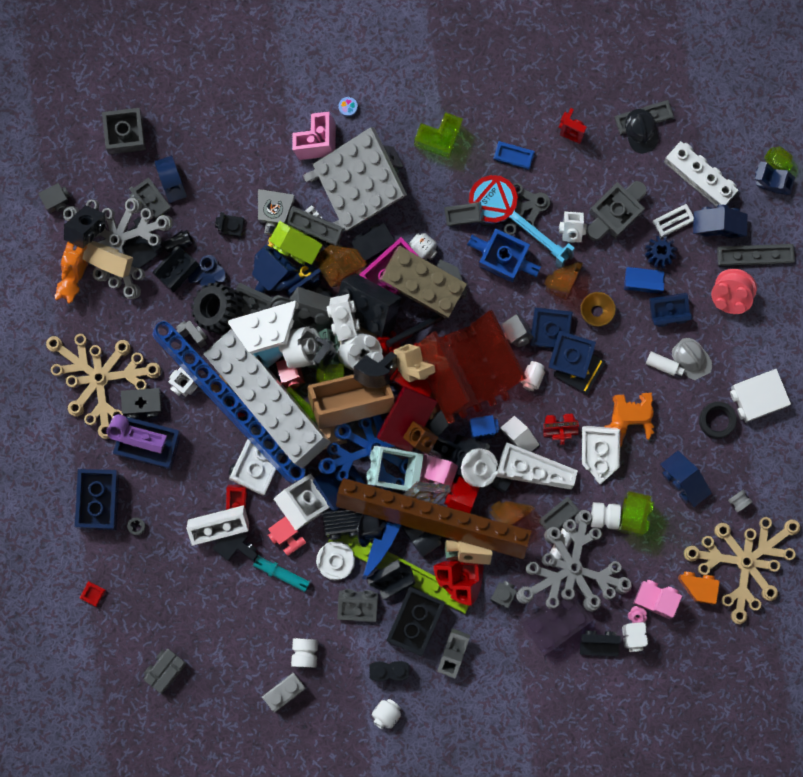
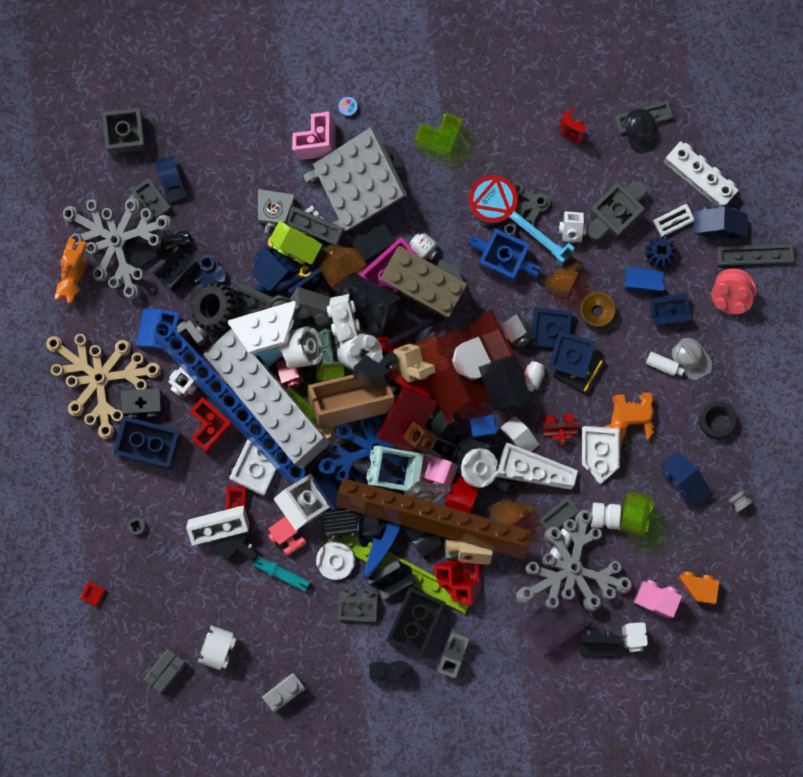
dark grey brick [38,183,70,214] -> none
black brick [64,205,106,248] -> none
dark blue brick [75,469,120,530] -> none
tan slope [83,241,133,278] -> none
medium lavender plate [106,415,167,453] -> none
black bracket [215,212,244,237] -> none
white wheel [291,639,318,668] -> none
black bracket [313,337,337,371] -> none
white head [372,699,401,729] -> none
dark grey tile [444,202,484,226] -> none
dark grey brick [490,581,517,609] -> none
blue tile [493,141,535,170] -> none
bright pink plate [628,606,647,623] -> none
tan plant [684,517,800,624] -> none
white brick [730,369,791,423] -> none
dark blue brick [755,161,795,195] -> none
clear neon green head [764,146,793,171] -> none
none -> blue slope [136,309,181,352]
none -> red brick [189,397,233,453]
none -> white brick [198,625,236,670]
none -> white tile [452,337,491,380]
none -> black brick [478,355,531,412]

